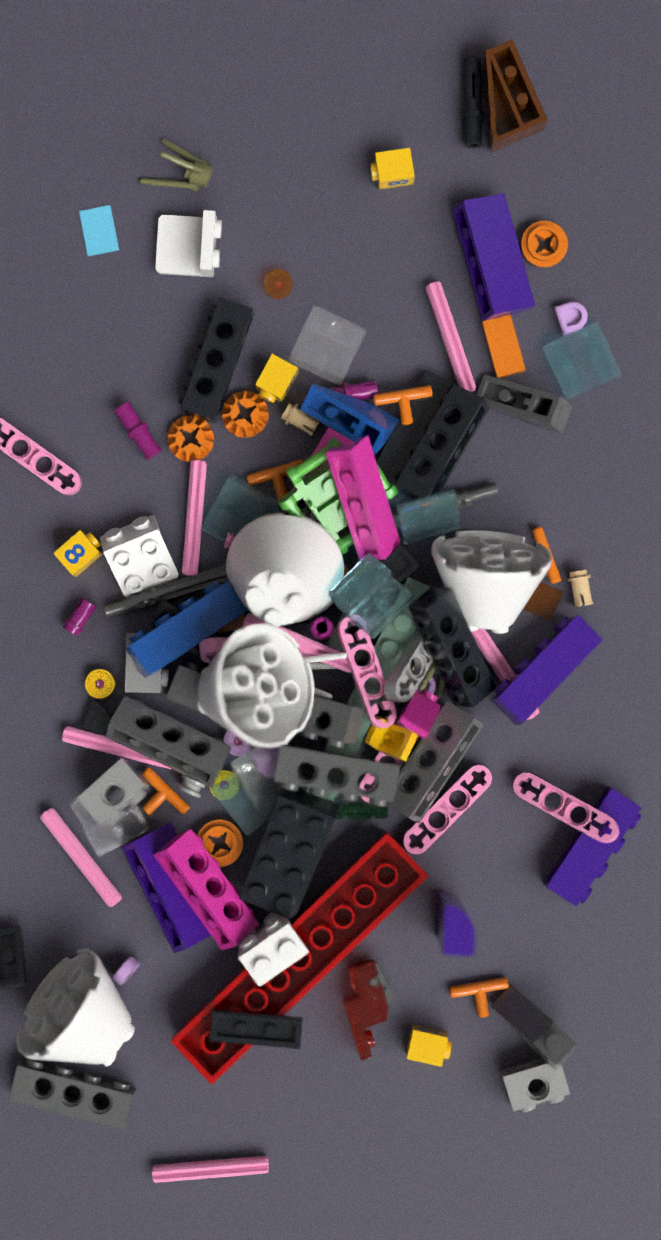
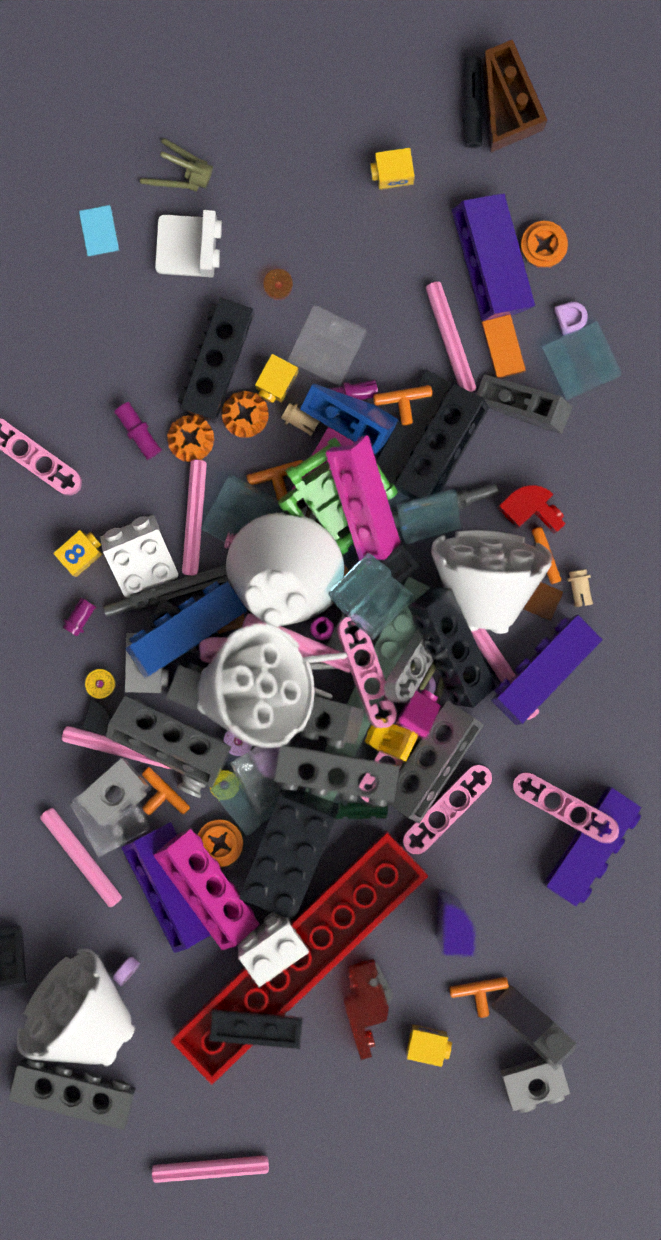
none -> red brick [497,485,566,534]

